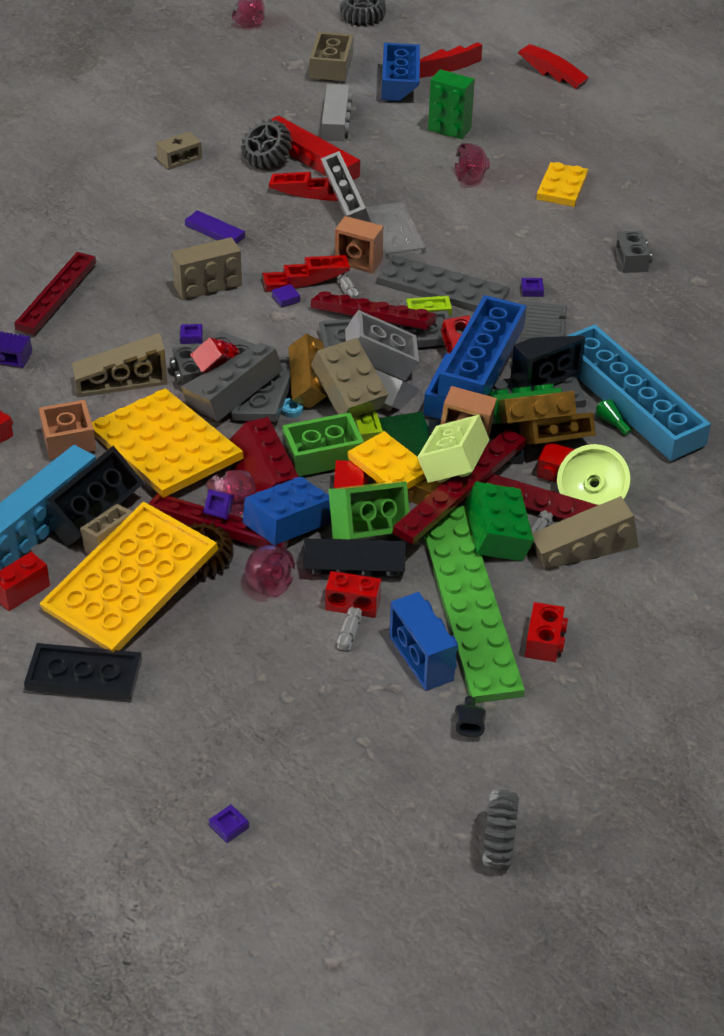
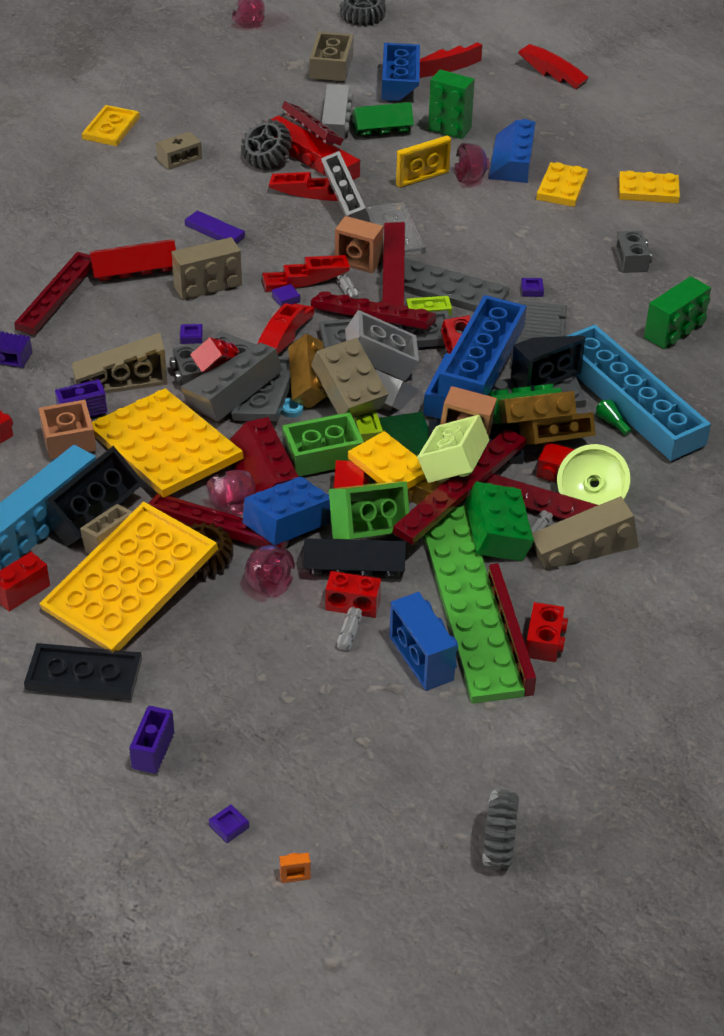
dark purple tile [203,489,234,519] -> none
black piece [454,696,486,738] -> none
none -> dark purple brick [55,379,108,417]
none -> yellow tile [81,105,140,146]
none -> red brick [89,239,176,281]
none -> dark purple brick [129,706,175,774]
none -> red slope [257,303,314,354]
none -> orange plate [279,852,311,883]
none -> dark red plate [282,101,344,146]
none -> green slope [350,102,414,136]
none -> dark red tile [382,222,405,306]
none -> yellow tile [396,135,451,188]
none -> dark red tile [488,563,536,696]
none -> blue slope [489,119,536,183]
none -> yellow plate [619,170,680,203]
none -> green brick [644,276,711,349]

